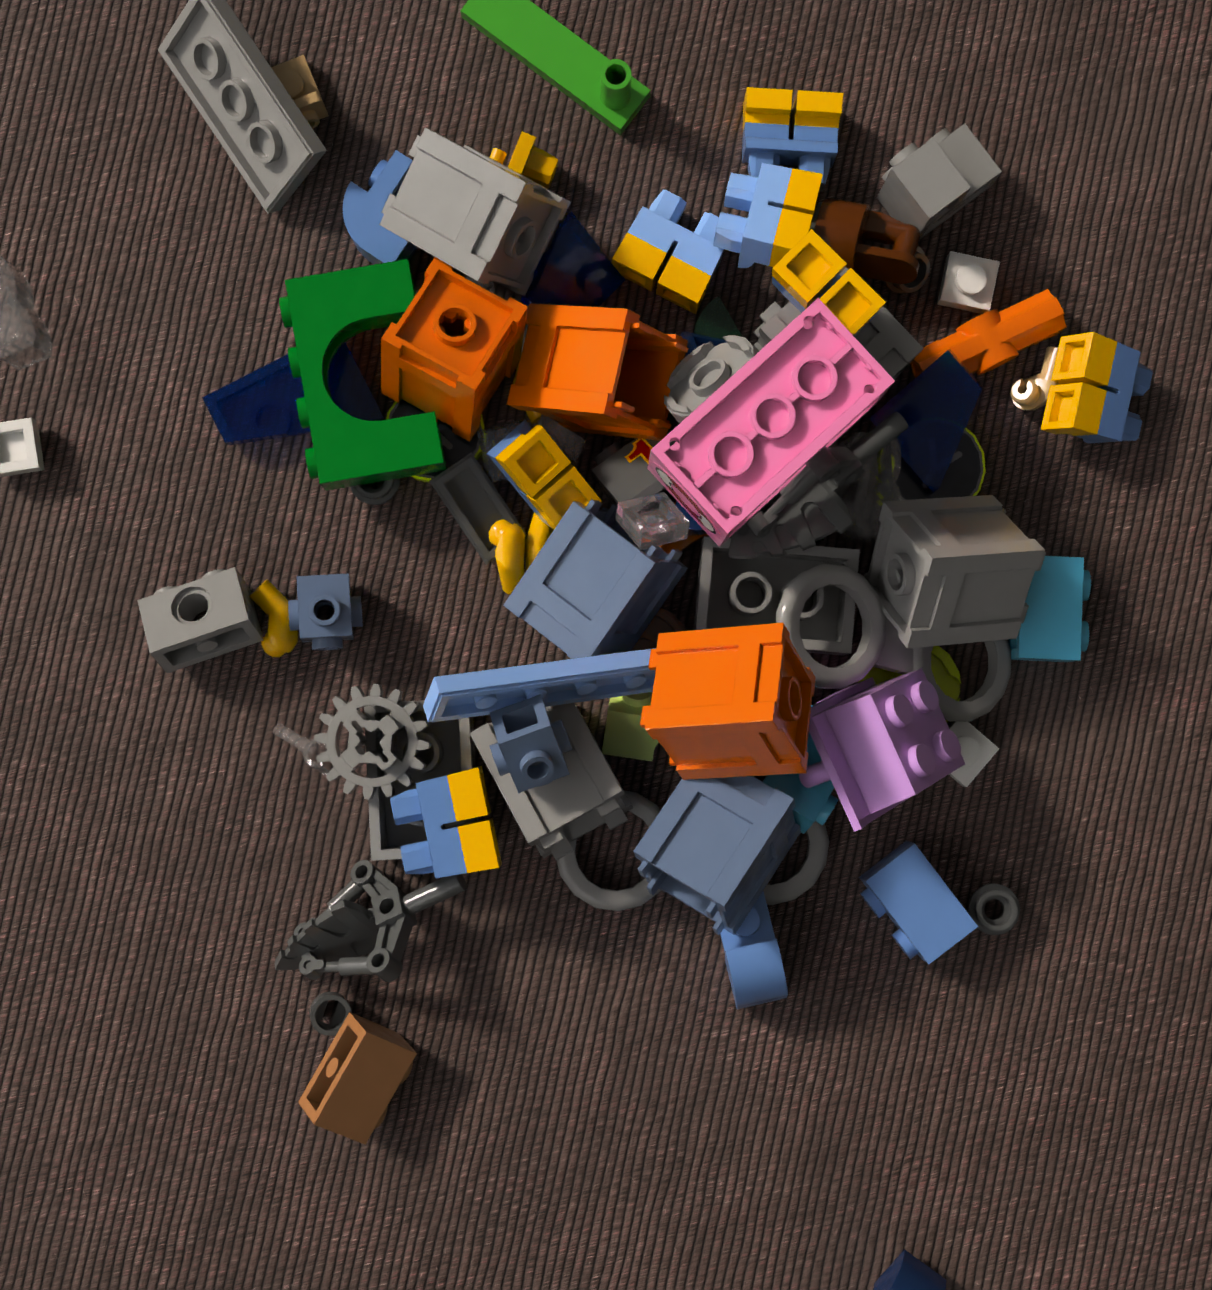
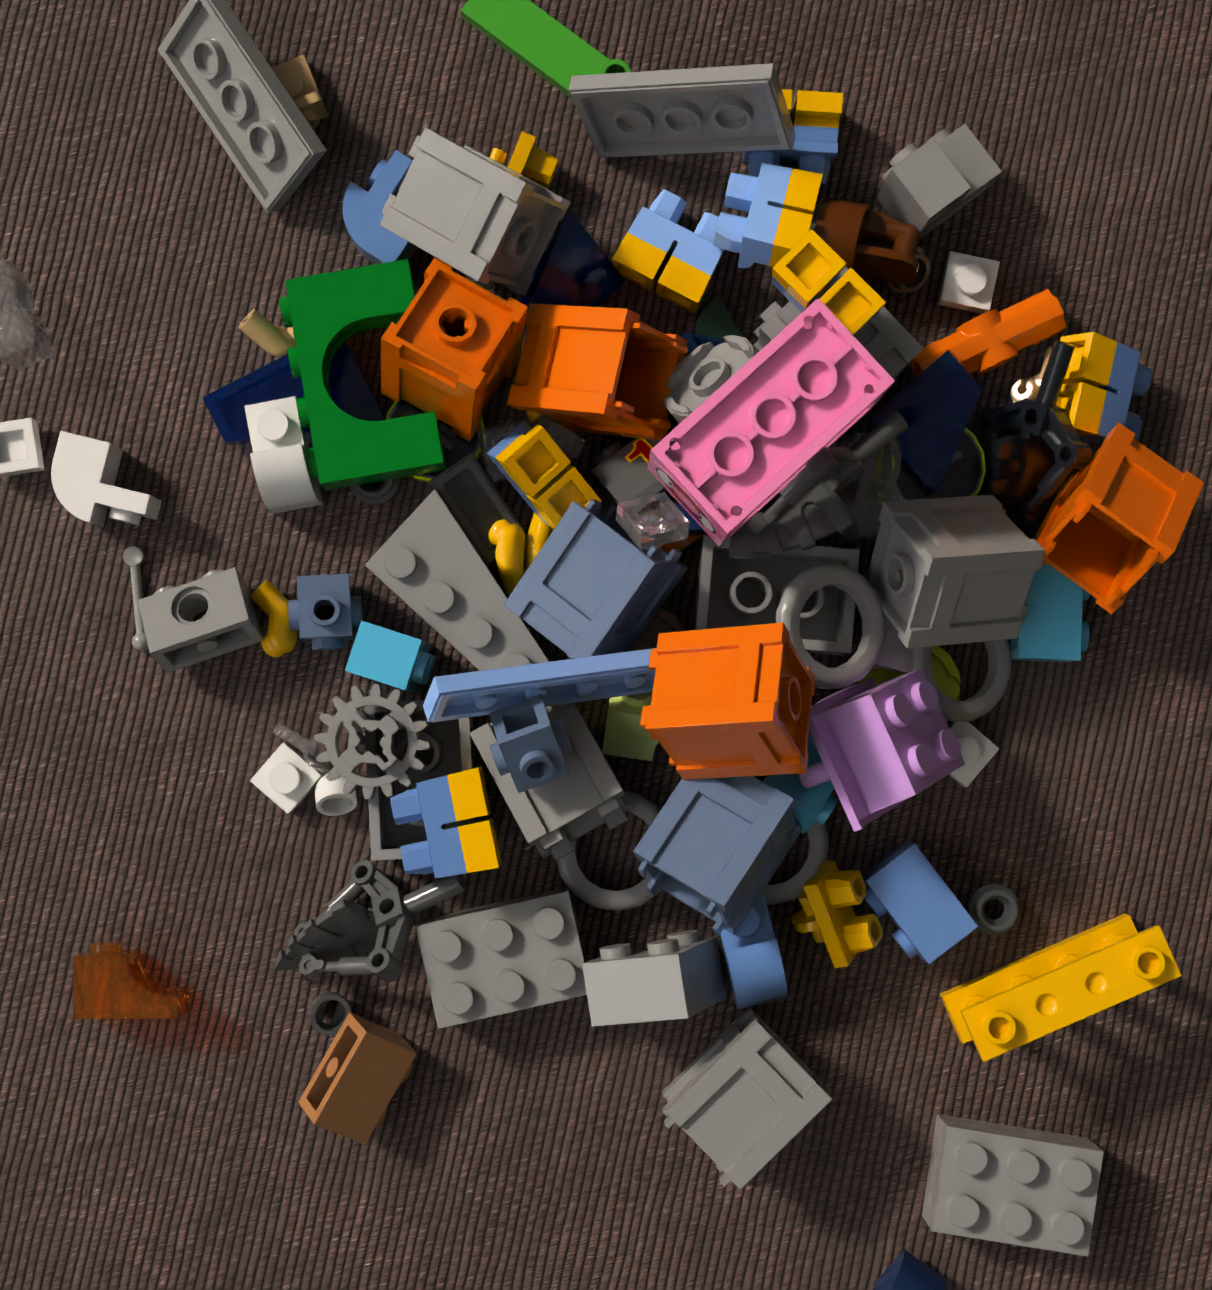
none -> white brick [51,431,162,528]
none -> clear orange arch [73,941,189,1020]
none -> light grey hinge [123,546,149,652]
none -> tan arm [238,309,296,357]
none -> white brick [244,396,323,514]
none -> white plate [250,742,324,814]
none -> white hinge [315,773,357,816]
none -> medium azure brick [345,620,436,692]
none -> light grey wedge [365,489,549,671]
none -> light grey brick [415,886,587,1029]
none -> light grey tile [568,63,796,158]
none -> light grey brick [582,930,726,1027]
none -> light grey container [662,1007,832,1190]
none -> yellow hips [791,860,883,968]
none -> light grey brick [922,1114,1104,1257]
none -> yellow fence [939,913,1182,1062]
none -> black bar [977,340,1092,528]
none -> orange container [1034,422,1204,614]

